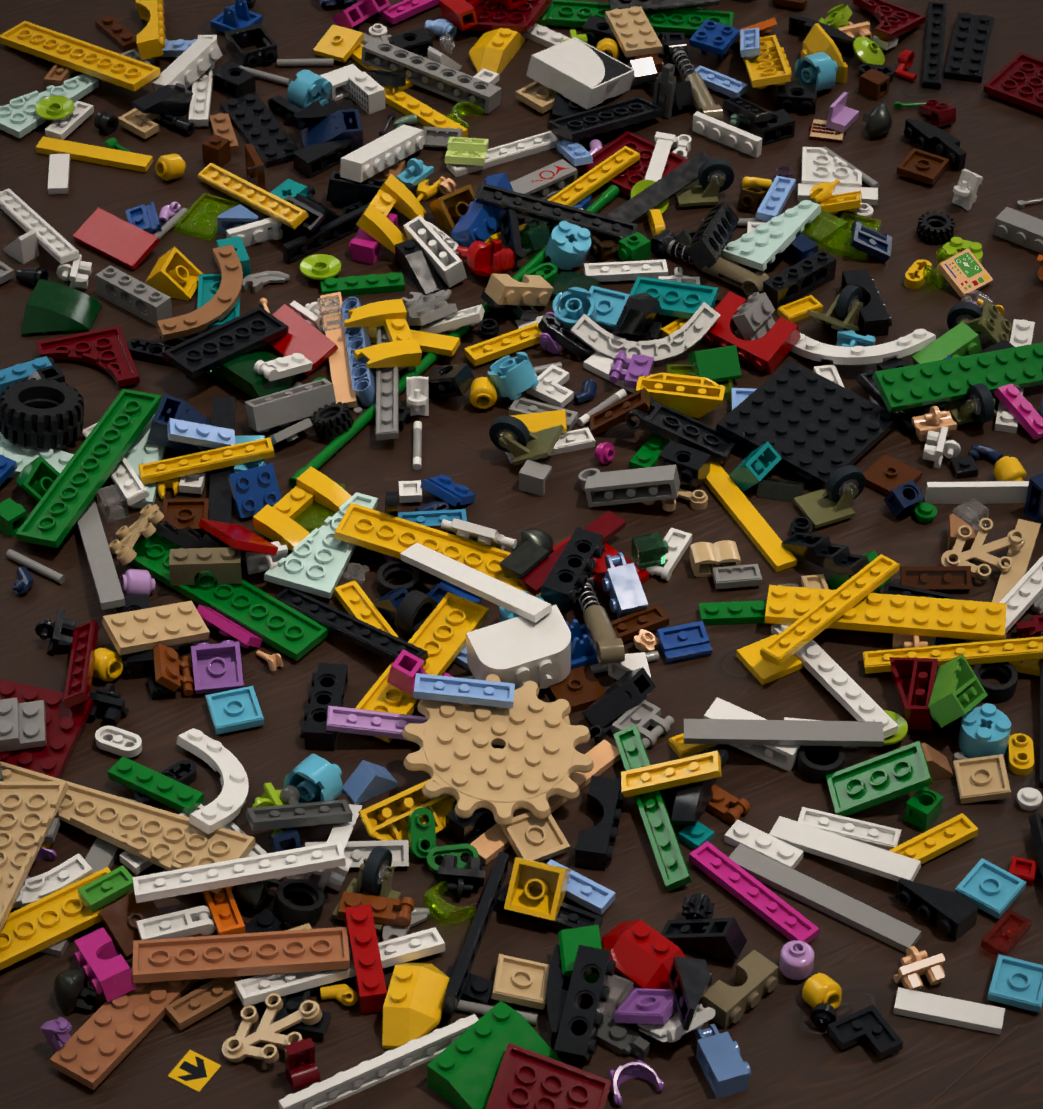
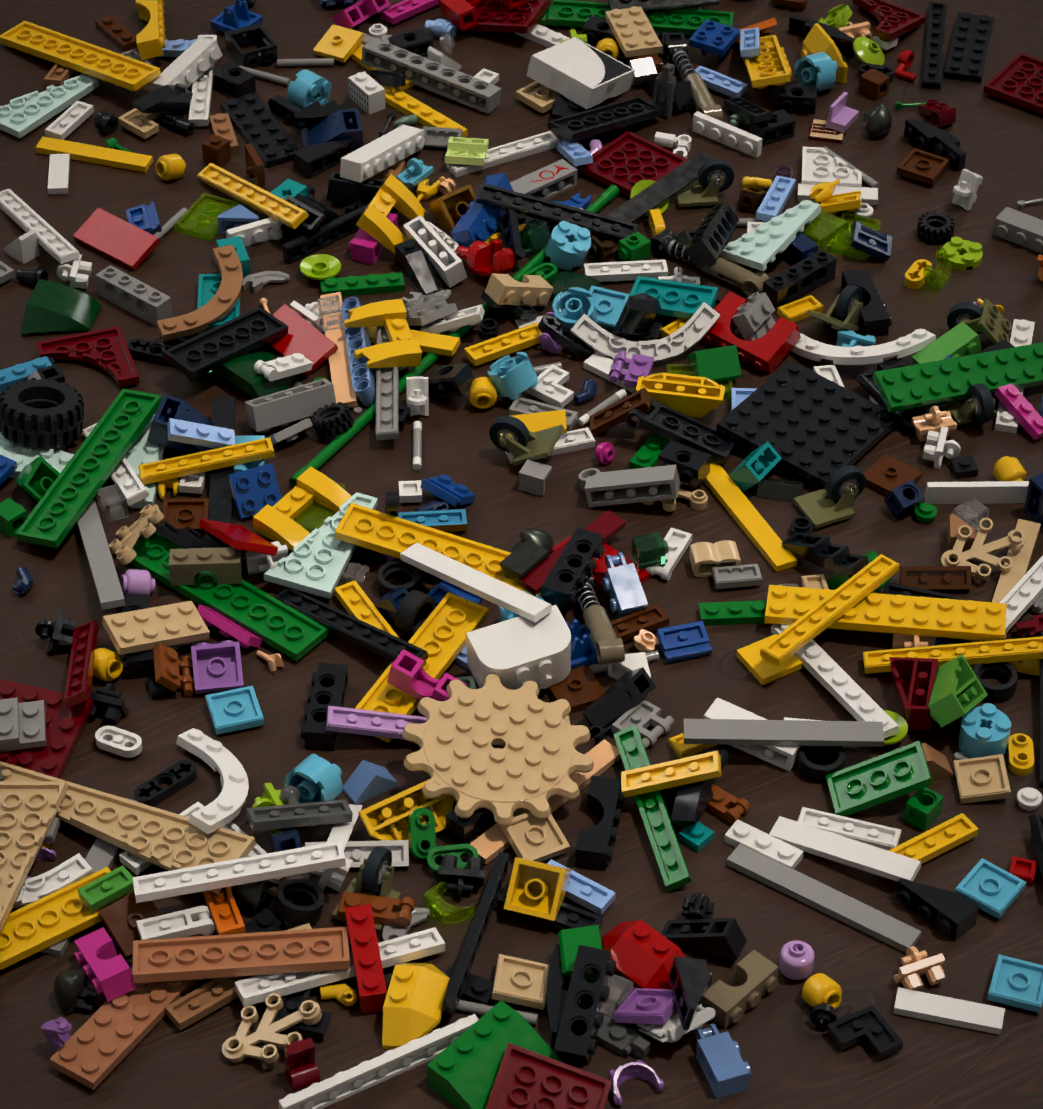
light grey bar [6,549,66,584] -> none
lime dish [35,96,74,120] -> none
green plate [107,756,204,816] -> none
yellow slope [145,247,203,301] -> none
lavender arm [158,202,181,226] -> none
yellow sticker [168,1050,221,1092] -> none
white brick [320,64,361,101] -> none
light blue plate [413,673,515,709] -> none
white plate [441,518,517,550] -> none
clear neon green helmet [446,101,484,129] -> none
yellow wedge [469,28,525,75] -> none
yellow tile [548,146,640,207] -> none
white sticker [644,139,673,182] -> none
dark pink plate [689,841,820,944] -> none
light nougat tile [937,248,993,299] -> none
clear arm [961,290,994,303] -> none
dark blue arm [968,444,1003,463] -> none
clear red plate [980,909,1032,956] -> none

